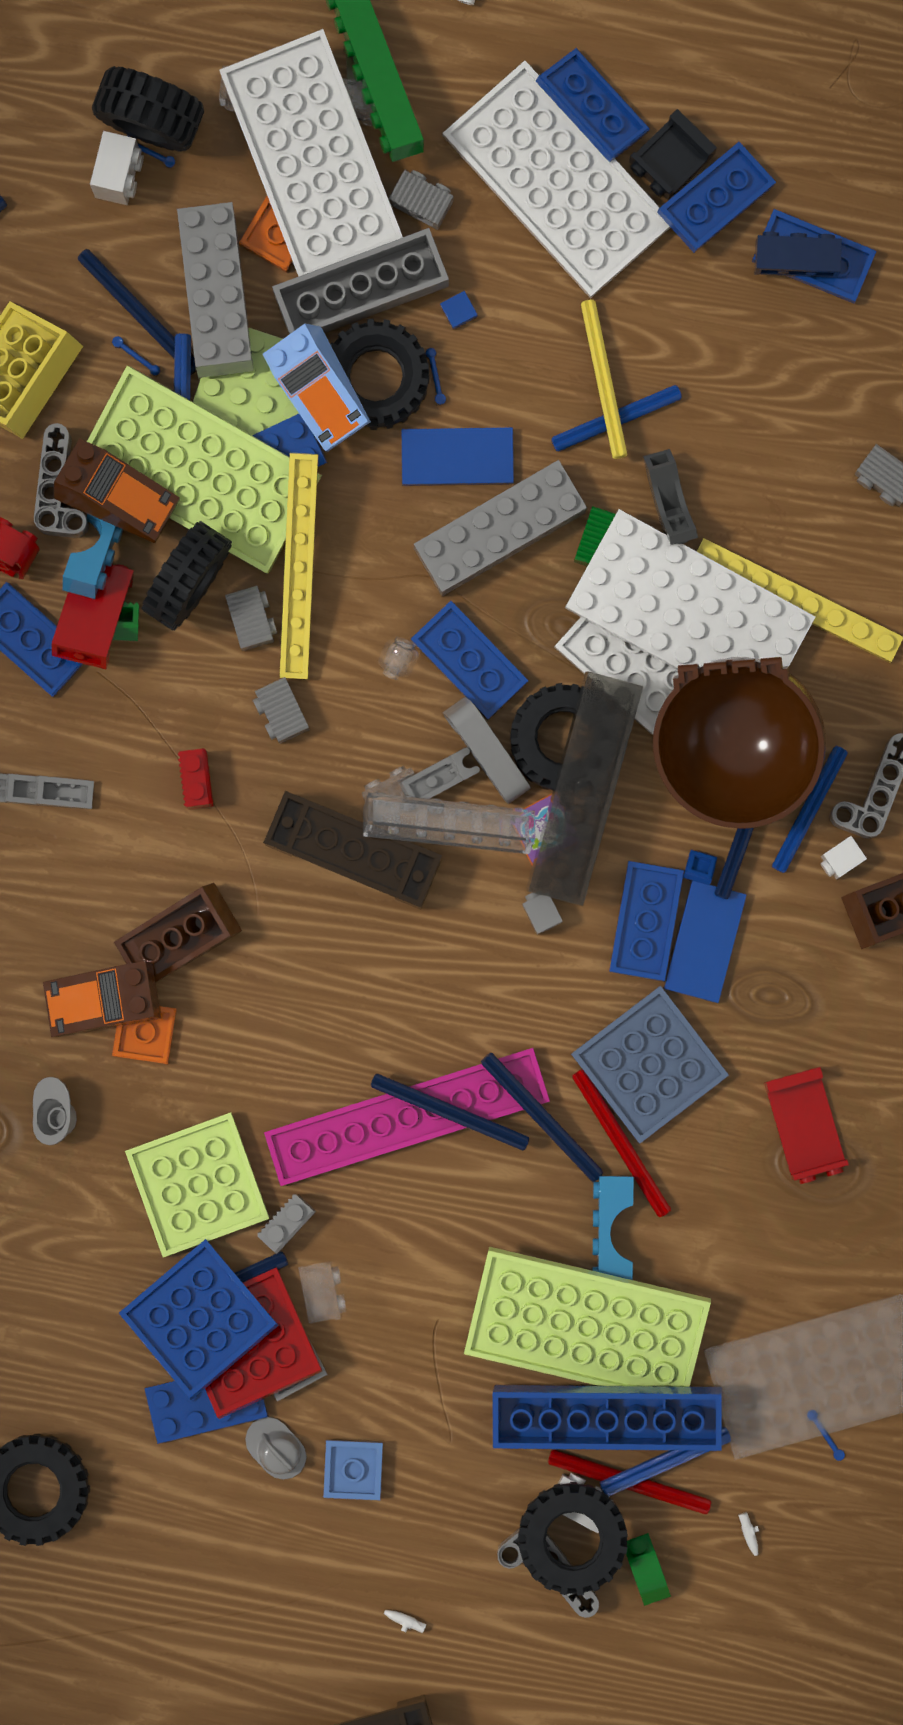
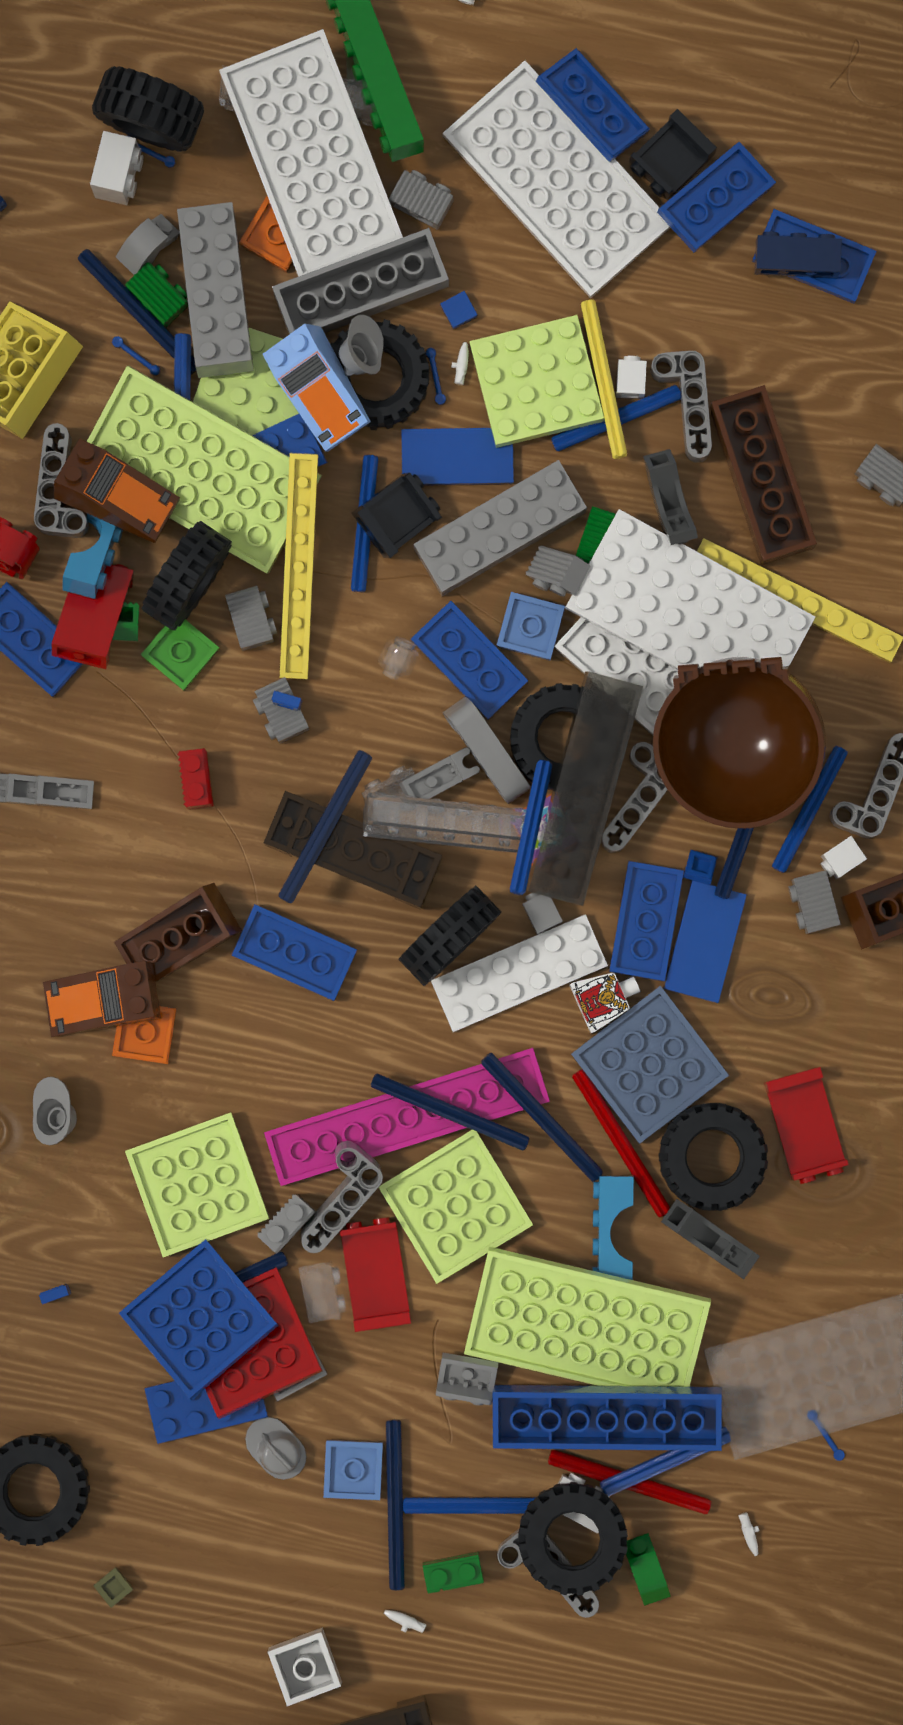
none -> blue tile [39,1284,72,1304]
none -> olive plate [93,1567,134,1608]
none -> light grey brick [116,214,180,275]
none -> green brick [125,262,188,328]
none -> bright green tile [141,619,220,691]
none -> blue plate [232,904,357,1001]
none -> white brick [268,1627,342,1706]
none -> blue tile [271,691,302,711]
none -> dark blue axle [278,750,372,903]
none -> light grey beam [300,1141,383,1253]
none -> light grey piece [339,314,383,376]
none -> red panel [340,1217,411,1332]
none -> blue axle [351,455,378,592]
none -> black panel [351,473,442,558]
none -> yellowish green plate [378,1130,533,1284]
none -> dark blue axle [386,1420,405,1591]
none -> black tyre [399,885,502,986]
none -> blue axle [403,1498,535,1514]
none -> green brick [422,1551,484,1594]
none -> white plate [431,914,608,1032]
none -> light grey bracket [435,1353,498,1405]
none -> white helmet [451,342,469,385]
none -> yellowish green plate [469,315,604,448]
none -> medium blue plate [496,592,565,661]
none -> blue axle [510,760,553,895]
none -> light grey brick [526,545,590,597]
none -> torso [569,973,640,1034]
none -> light grey beam [601,742,668,853]
none -> white brick [616,356,647,399]
none -> light grey beam [650,351,712,463]
none -> black tyre [659,1103,768,1211]
none -> dark grey arch [661,1199,760,1279]
none -> reddish brown brick [709,385,817,565]
none -> light grey brick [788,870,841,934]

